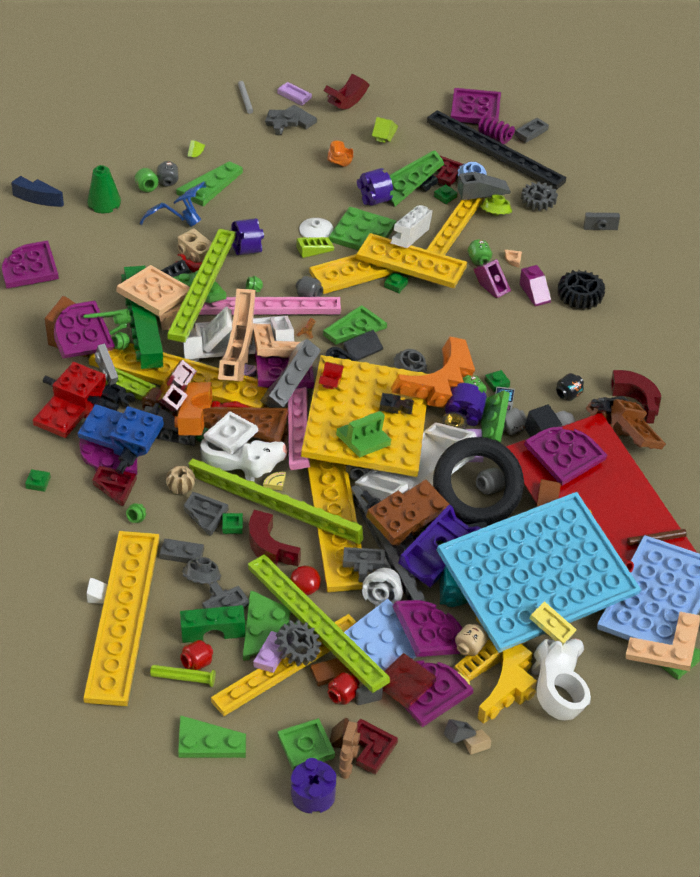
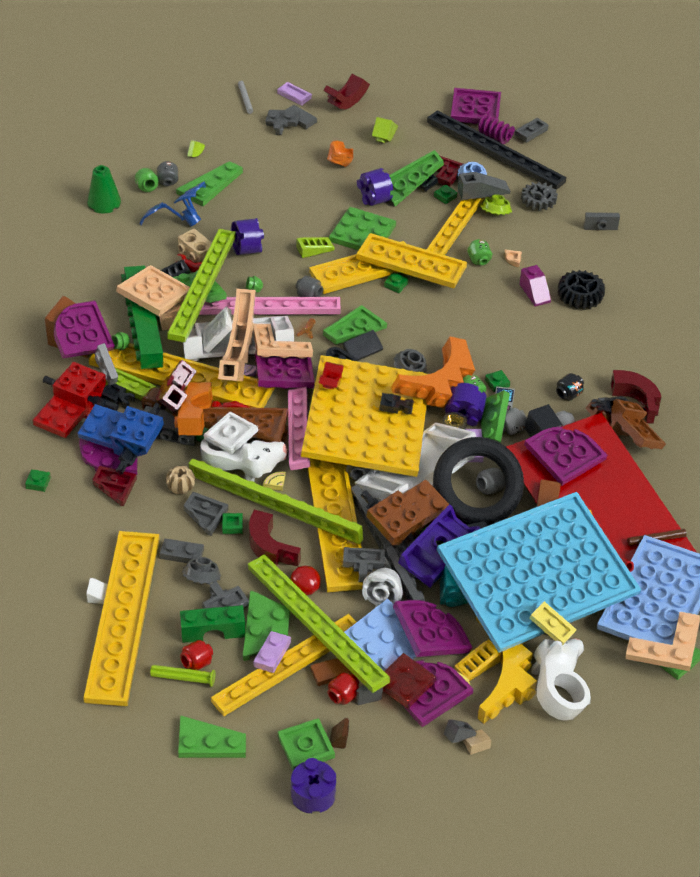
magenta plate [2,240,59,289] -> none
dark blue slope [11,176,64,207] -> none
bright green plant [83,308,131,335] -> none
bright green plate [126,503,147,523] -> none
arch [260,339,321,408] -> none
dark grey gear [275,620,321,666] -> none
white dish [299,218,333,237] -> none
bright green bracket [336,411,392,458] -> none
medium nougat plate [339,721,360,779] -> none
dark red plate [356,718,398,775] -> none
white brick [391,205,433,248] -> none
tan head [455,624,487,656] -> none
magenta slope [473,259,511,298] -> none

